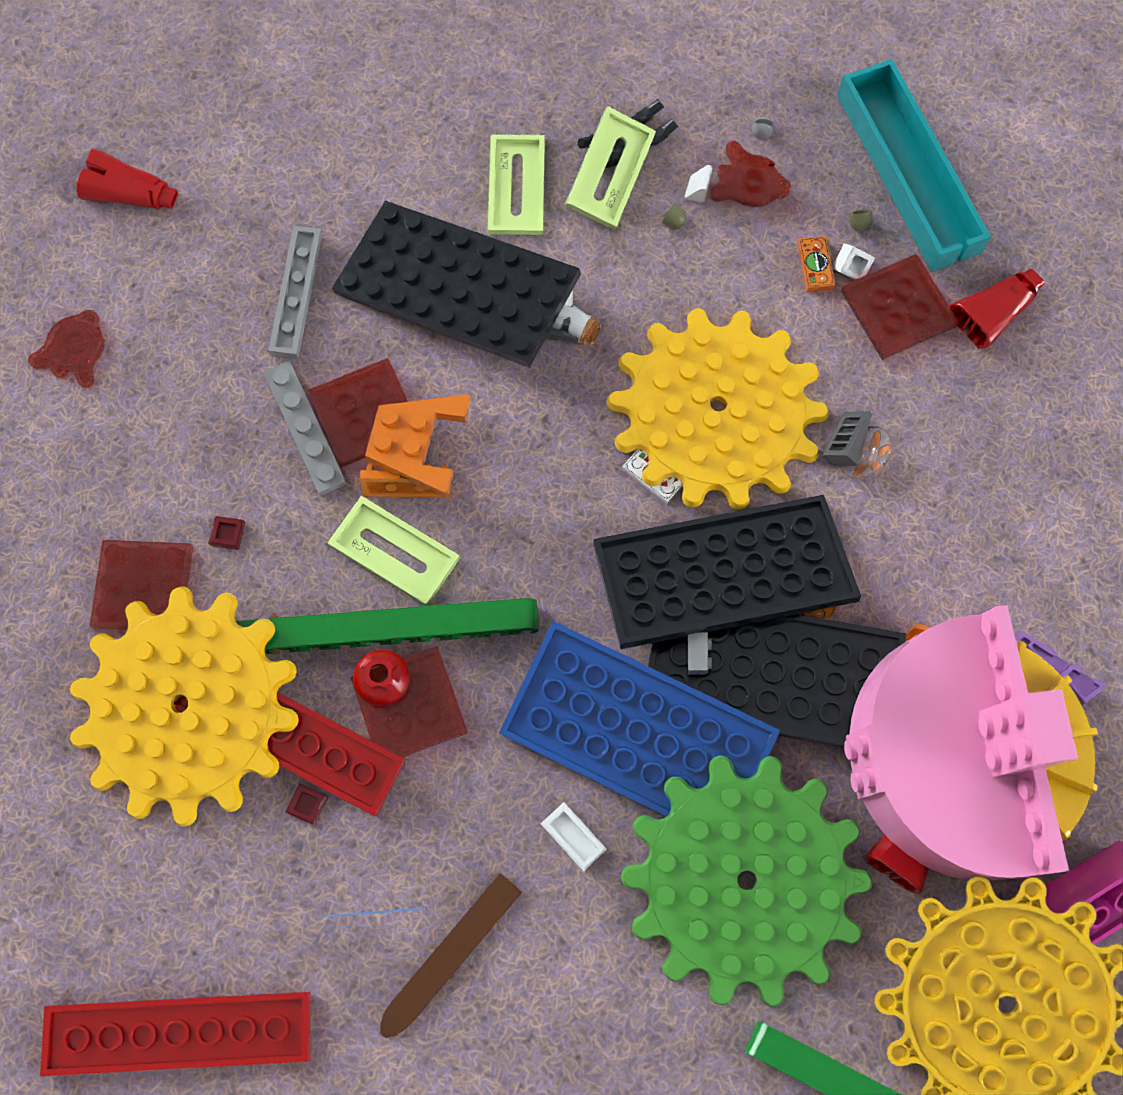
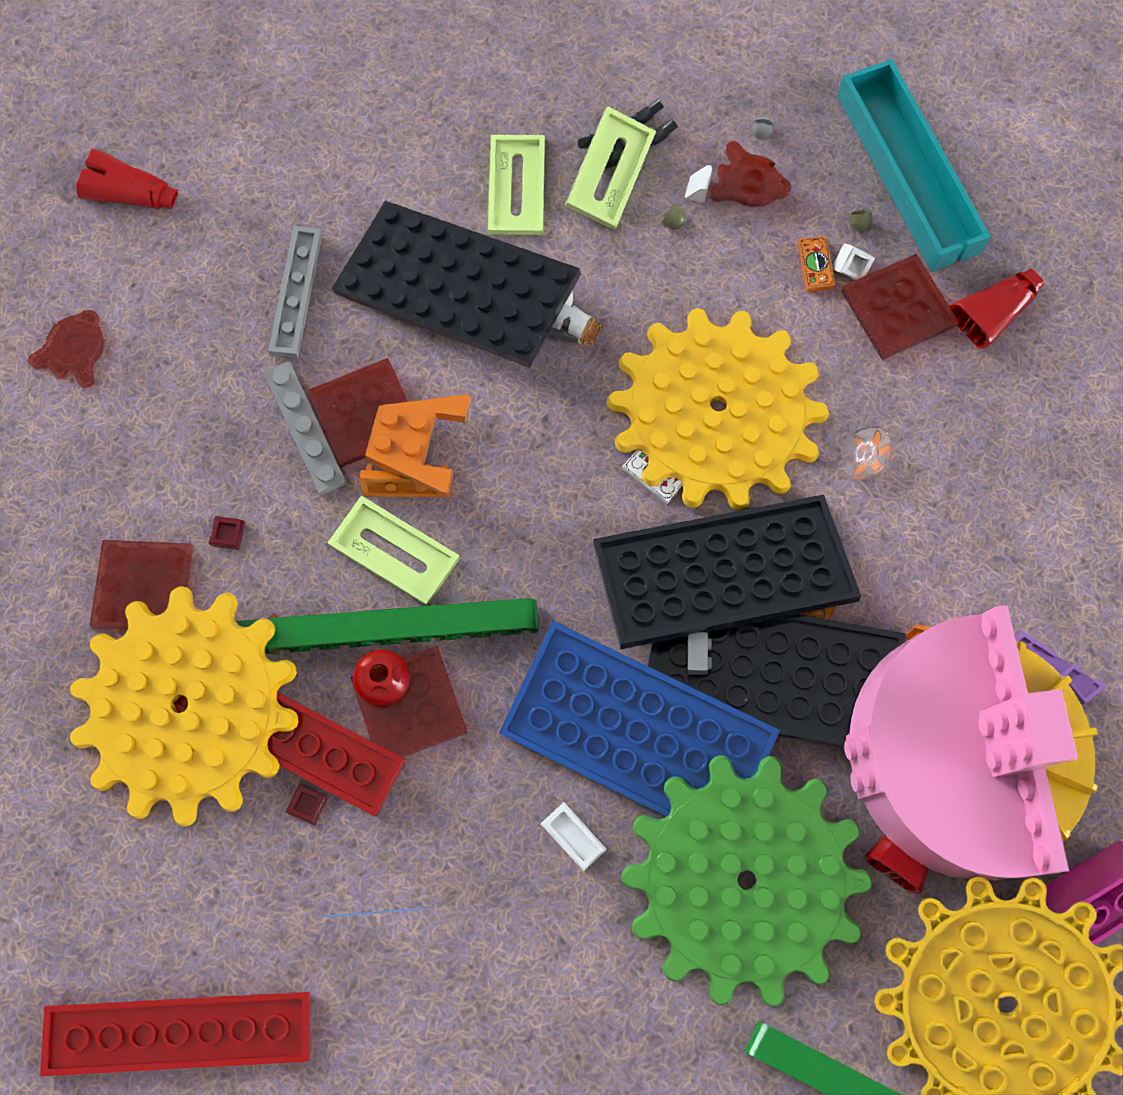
reddish brown piece [380,873,522,1038] -> none
dark grey slope [823,411,872,466] -> none

